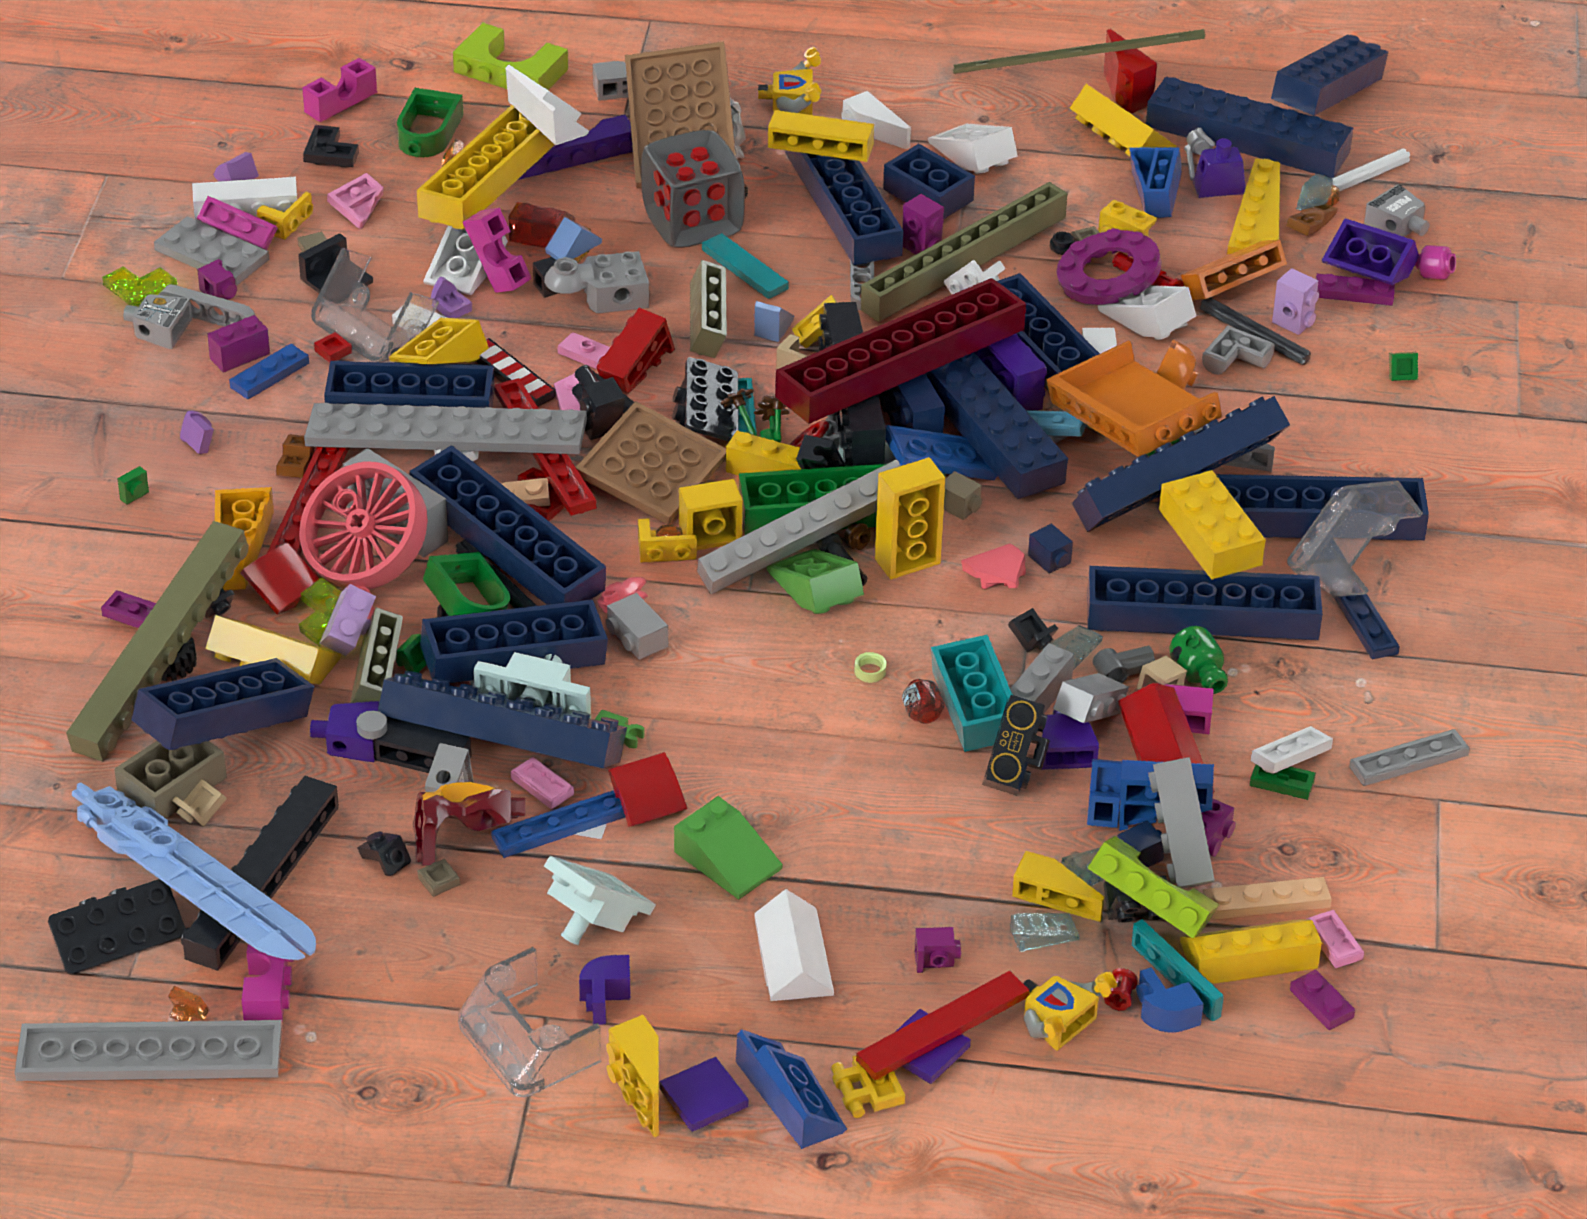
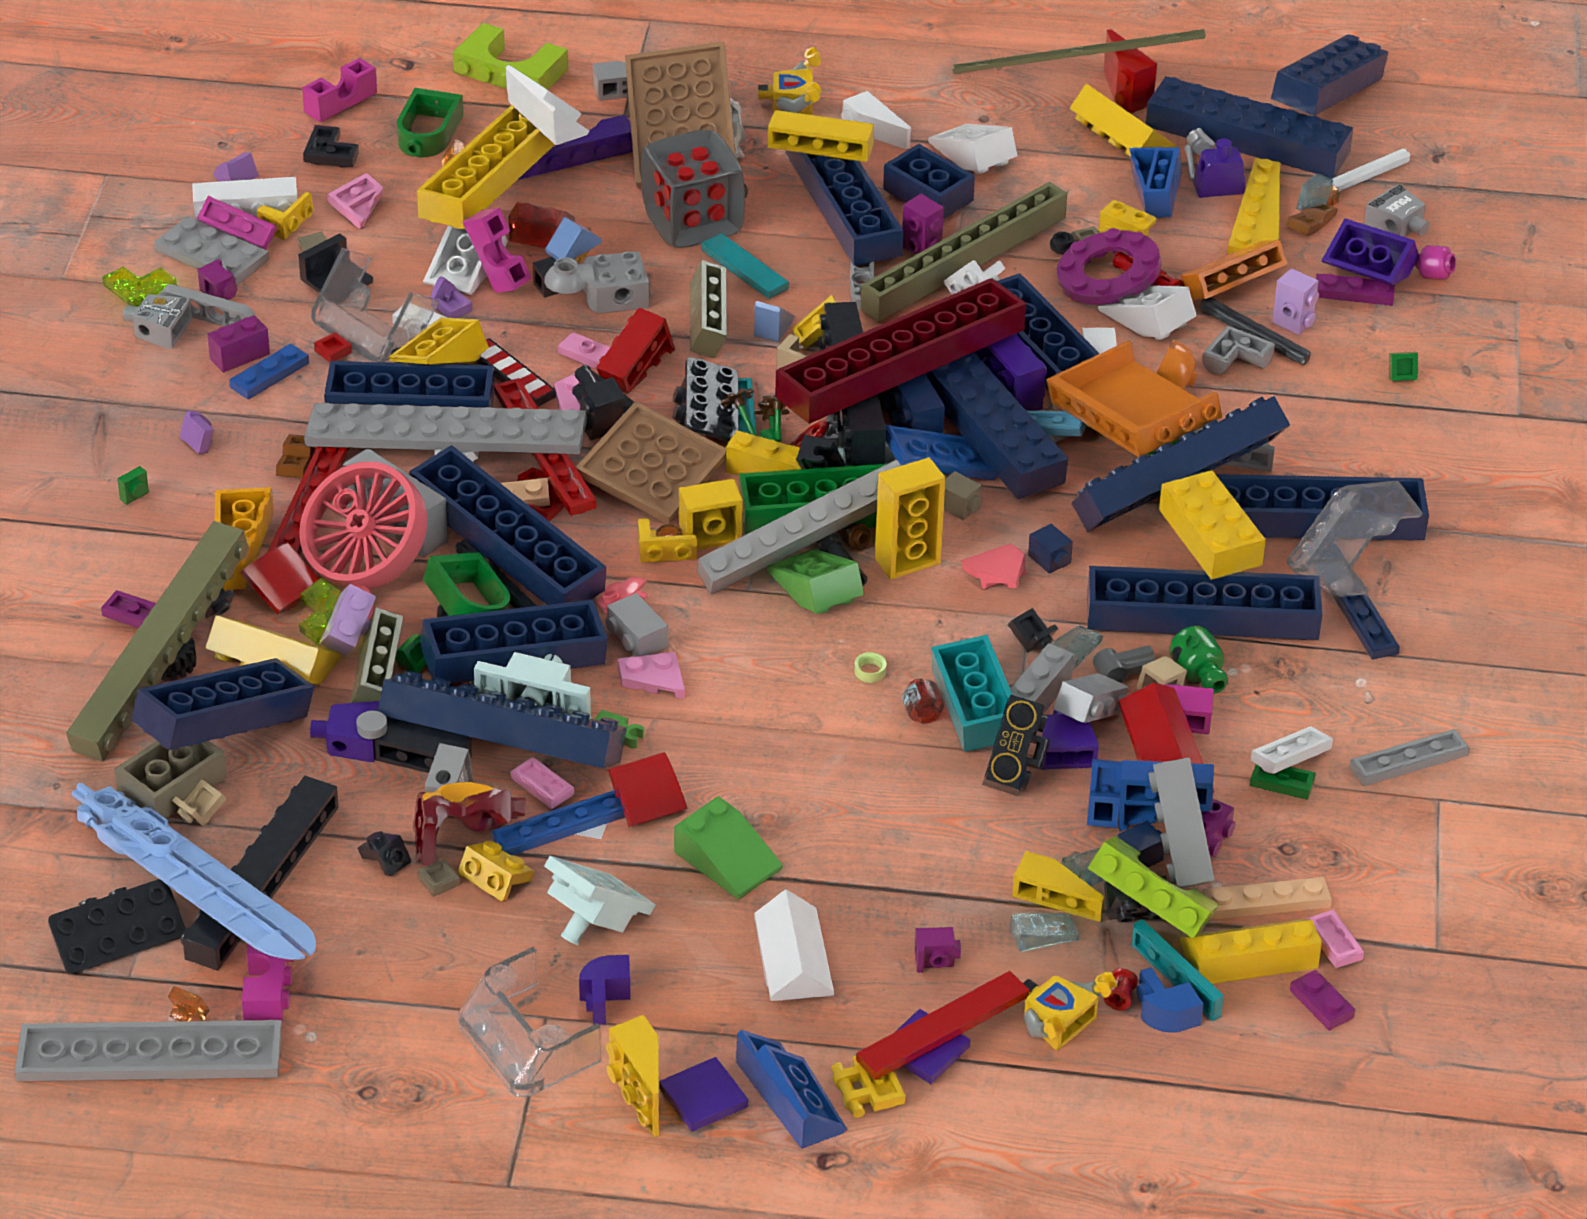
none -> yellow bracket [458,841,534,901]
none -> bright pink wing [618,652,685,699]

